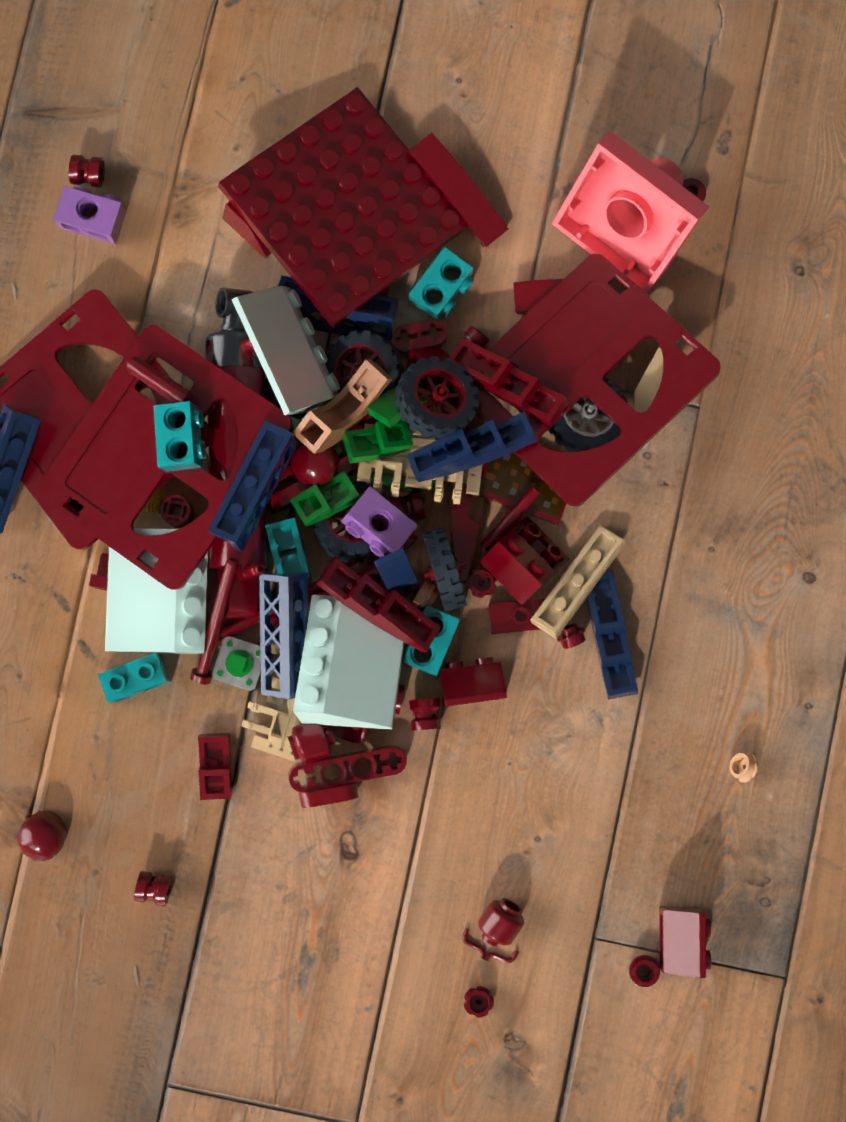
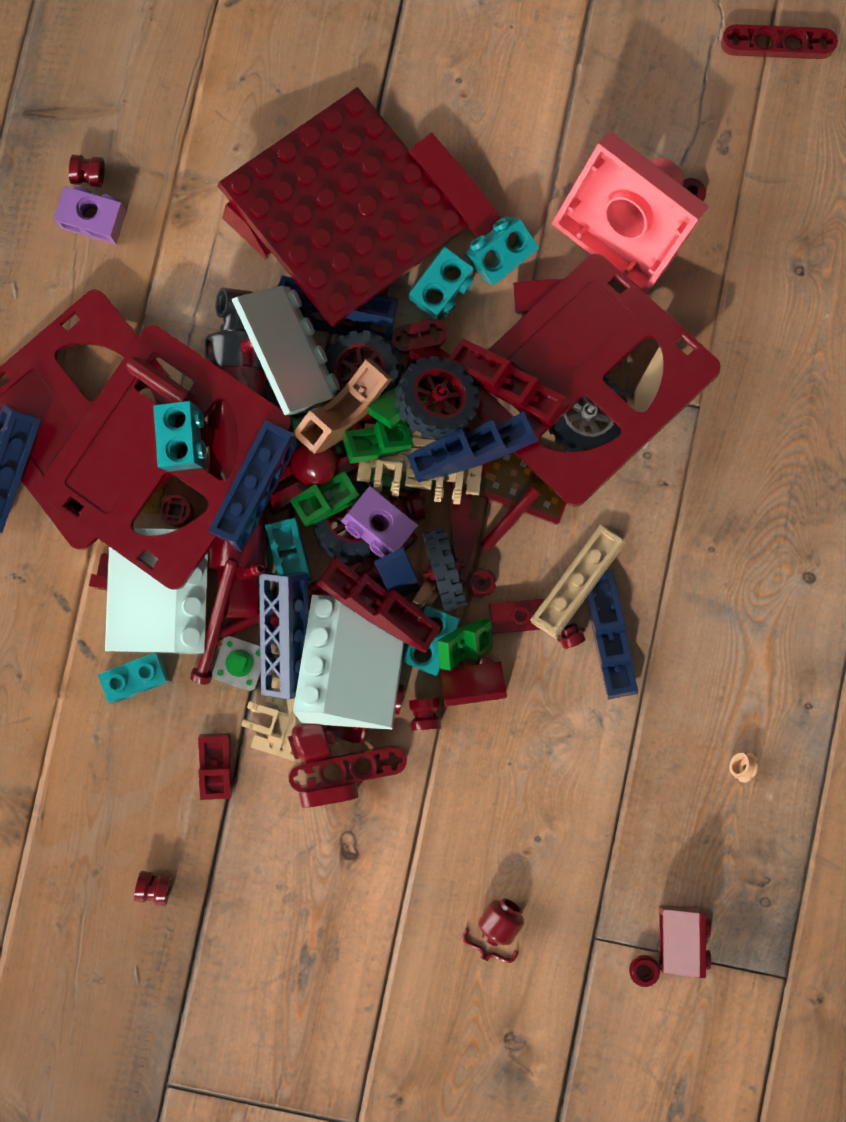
dark red hair [17,811,67,861] -> none
dark red plate [462,325,490,349] -> none
dark red plate [464,986,494,1018] -> none
dark red slope [479,516,569,605] -> none
none -> green slope [438,619,493,671]
none -> teal brick [464,216,539,286]
none -> dark red beam [720,24,838,59]

